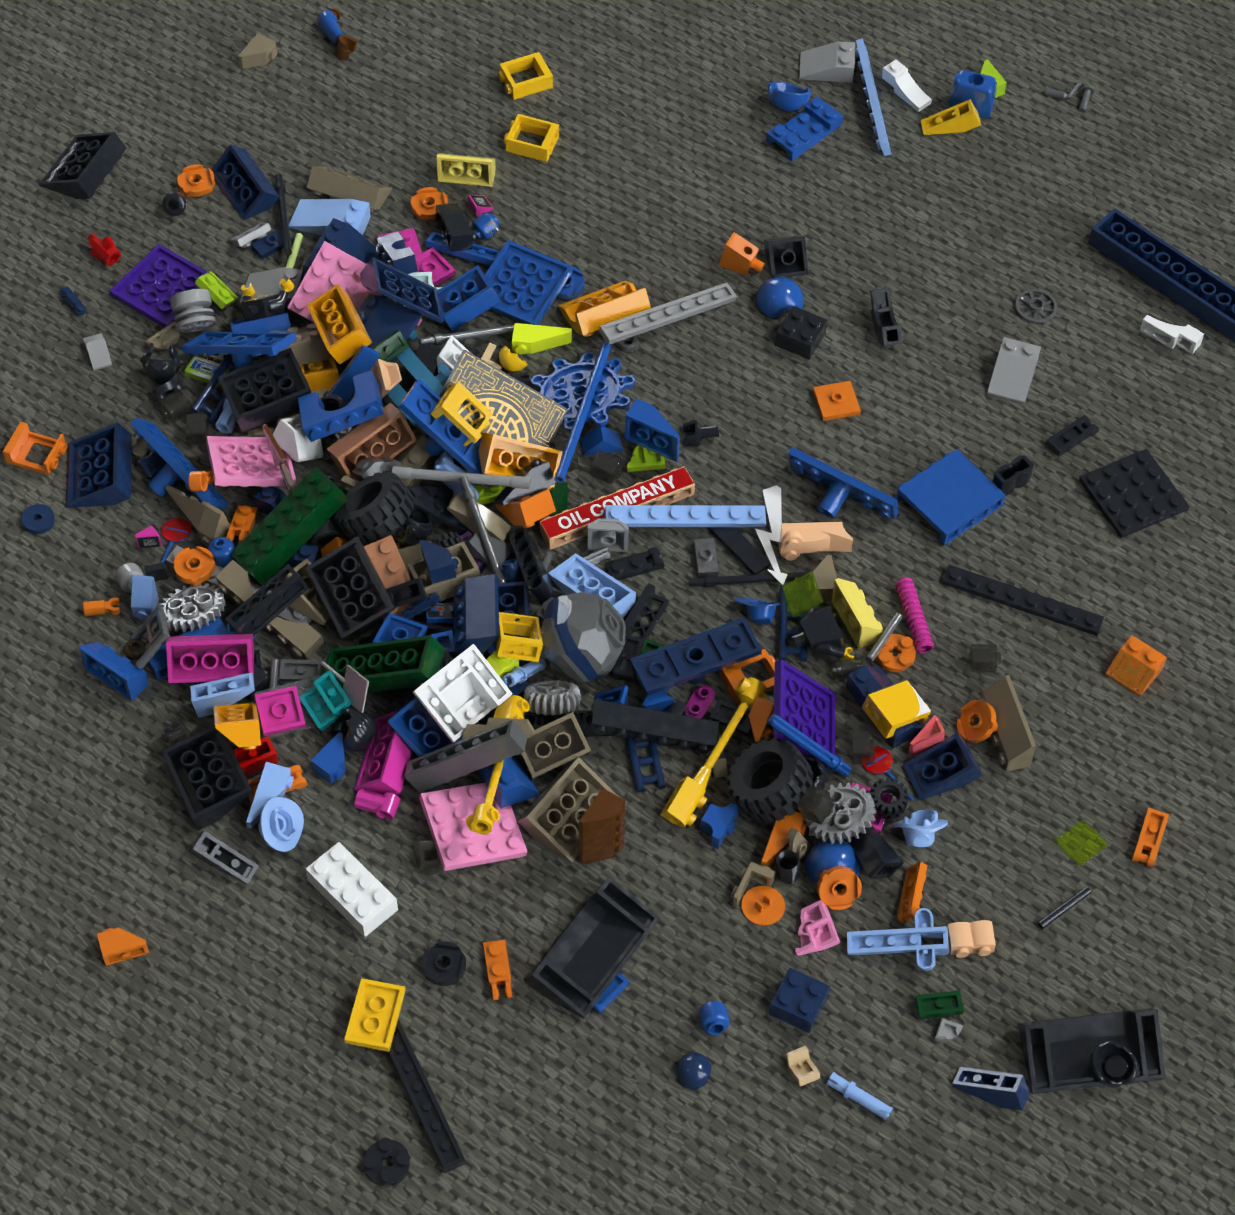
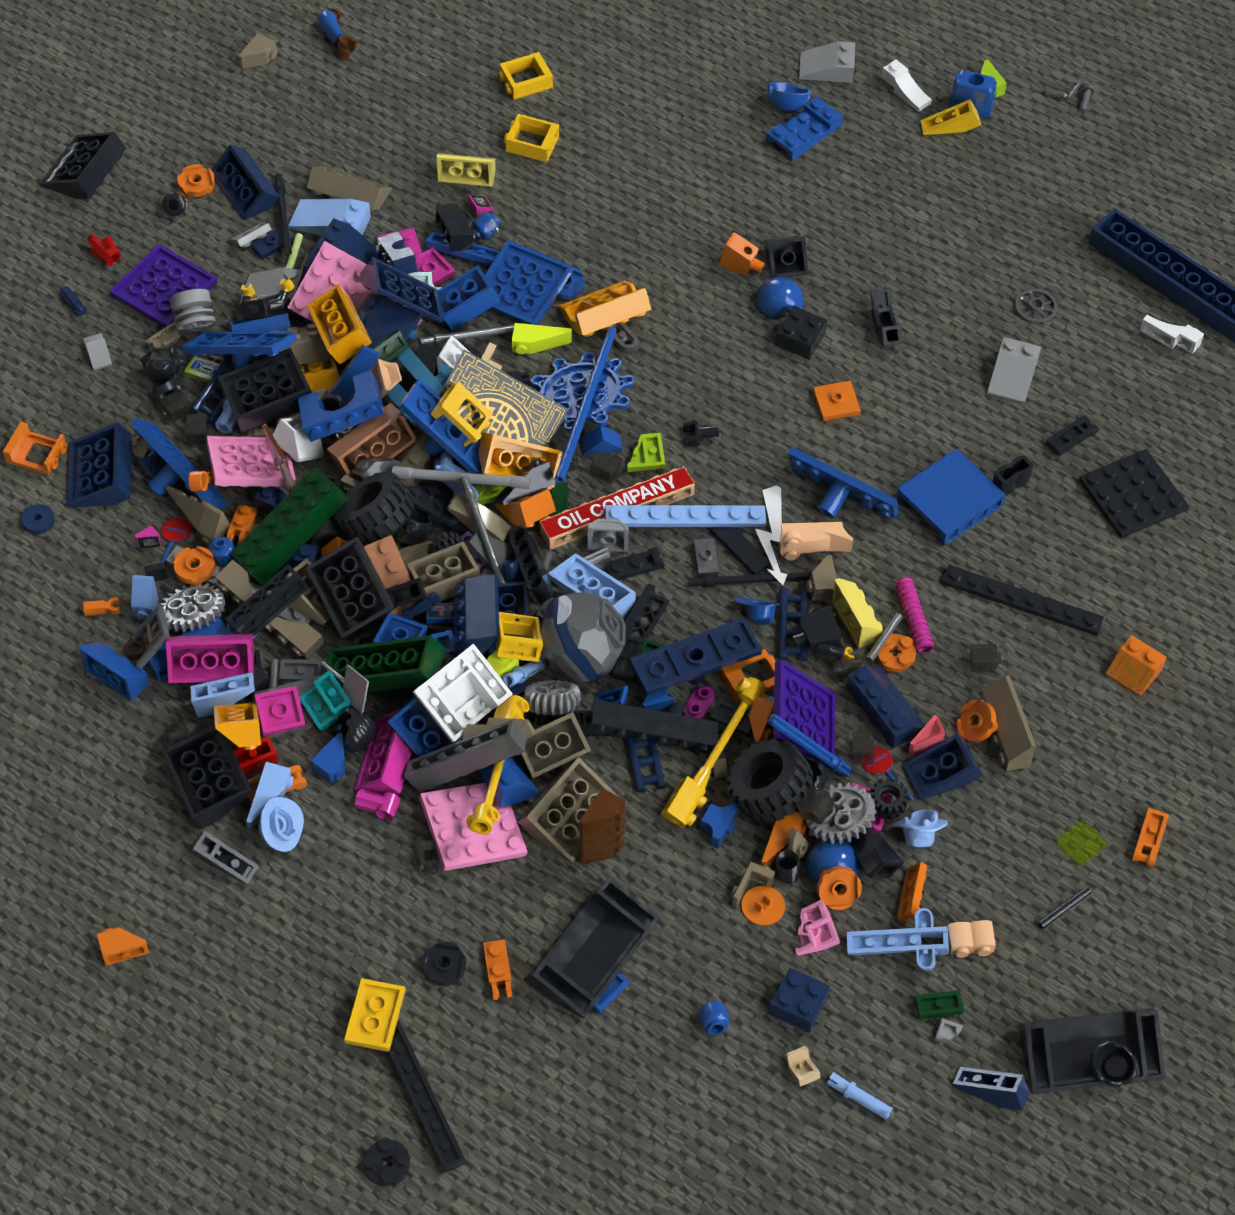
light grey head [116,563,144,593] -> none
lime plate [195,271,238,309] -> none
white brick [306,842,398,937] -> none
orange plate [411,187,448,220] -> none
dark blue slope [419,540,458,584] -> none
yellow hair [499,346,528,372] -> none
light grey plate [598,283,737,345] -> none
blue slope [625,399,680,462] -> none
dark blue hair [676,1052,712,1089] -> none
clear neon green piece [782,571,823,617] -> none
light blue plate [855,38,891,156] -> none
yellow panel [862,681,931,739] -> none

